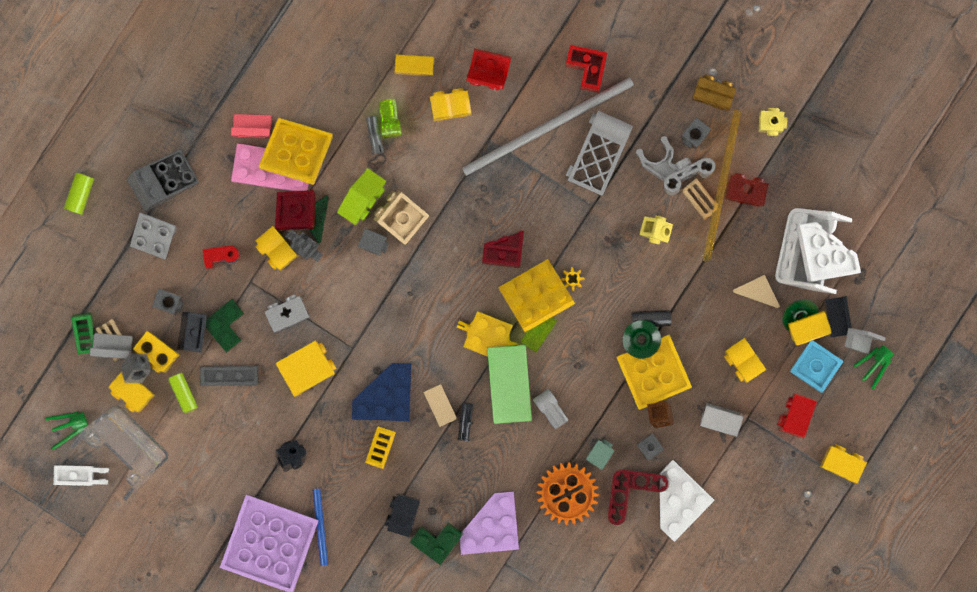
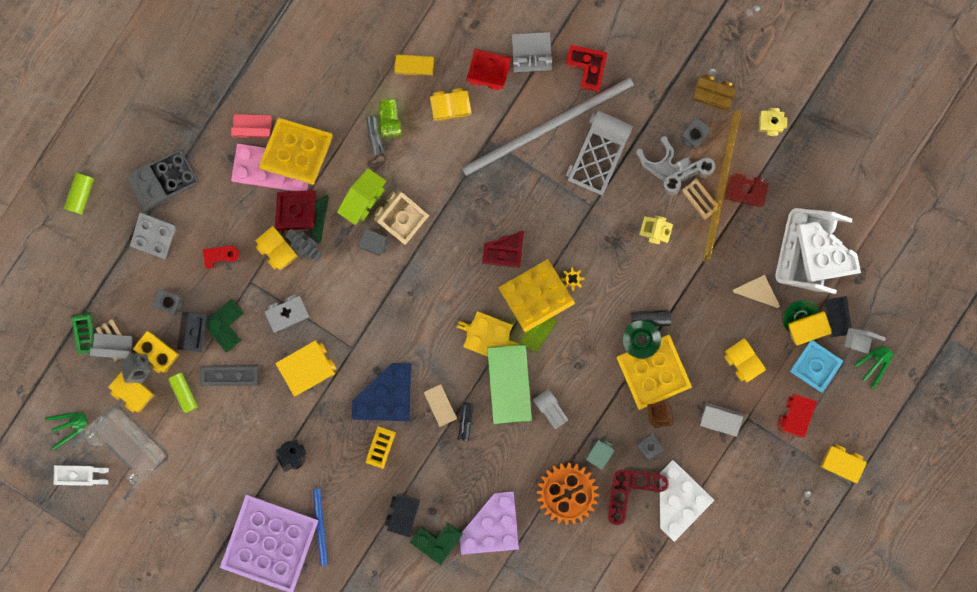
none -> light grey hinge [512,32,552,72]

